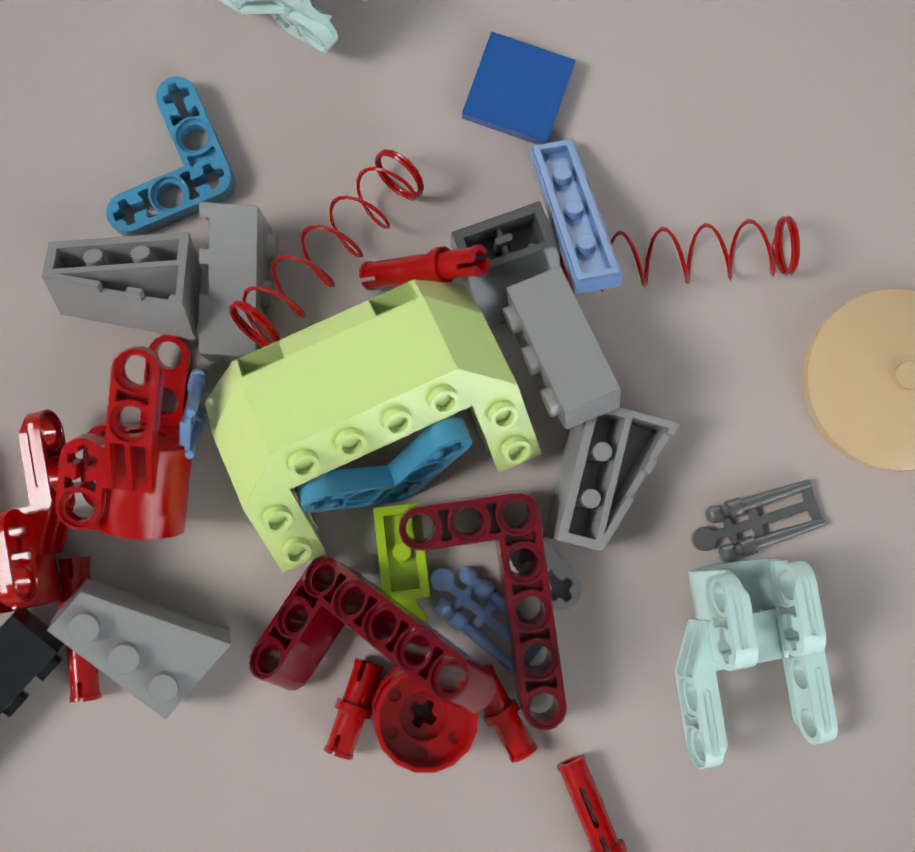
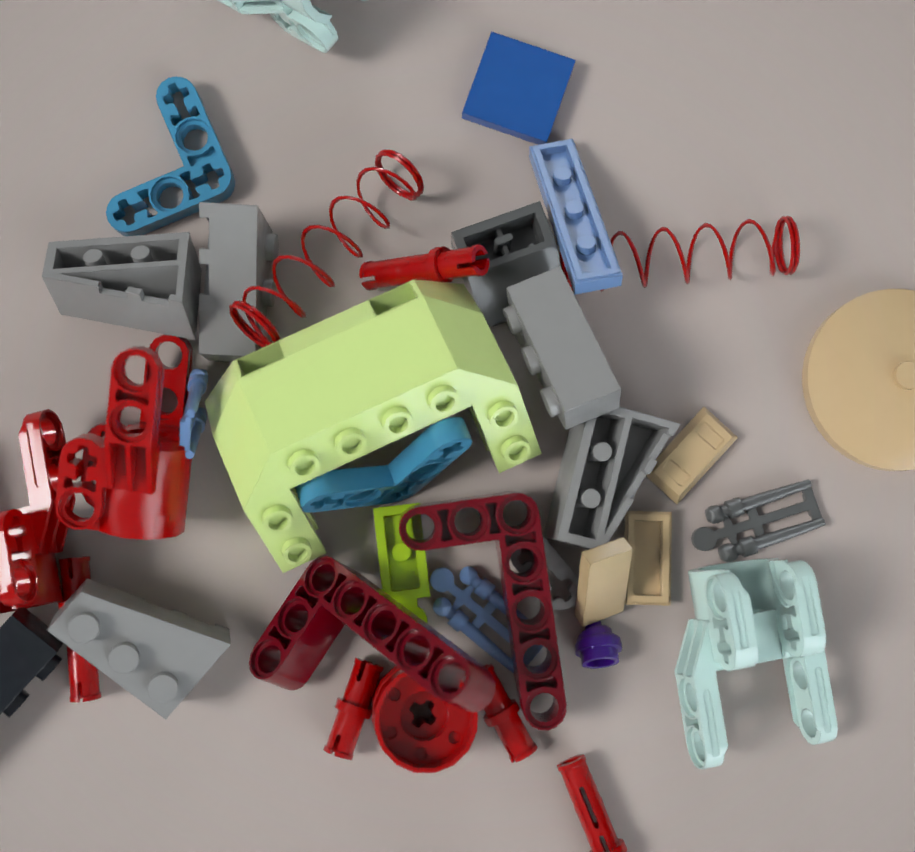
none -> tan tile [575,537,633,627]
none -> dark purple plate [575,621,622,669]
none -> tan tile [624,511,672,606]
none -> tan tile [646,407,738,505]

